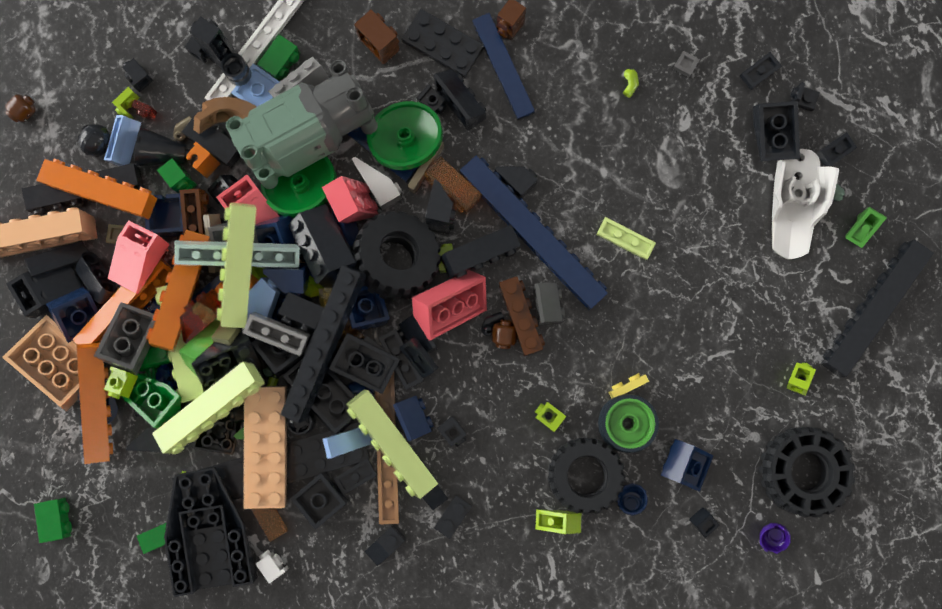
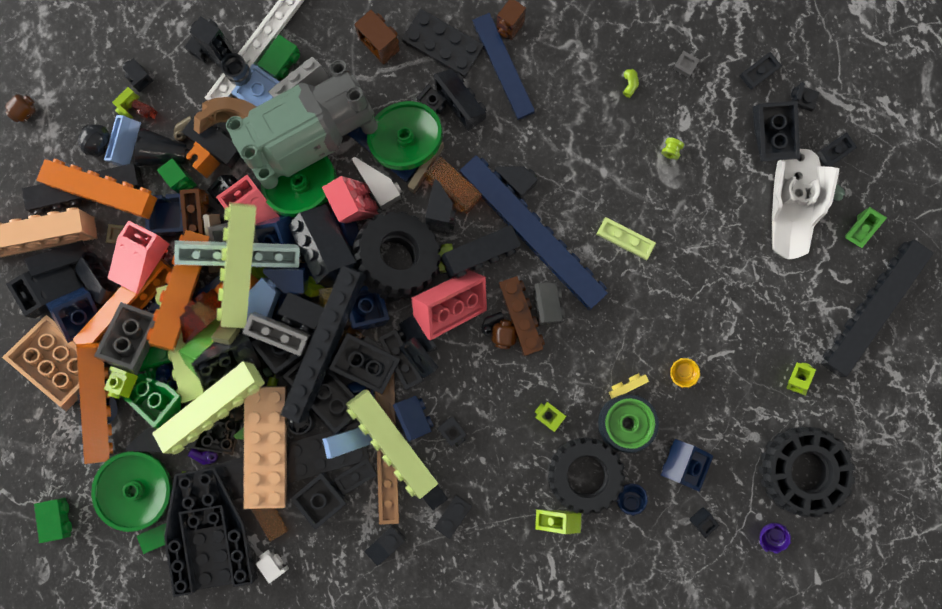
none -> green dish [91,451,172,532]
none -> dark purple arm [187,448,218,465]
none -> lime wheel [661,138,684,160]
none -> yellow hair [670,358,700,388]

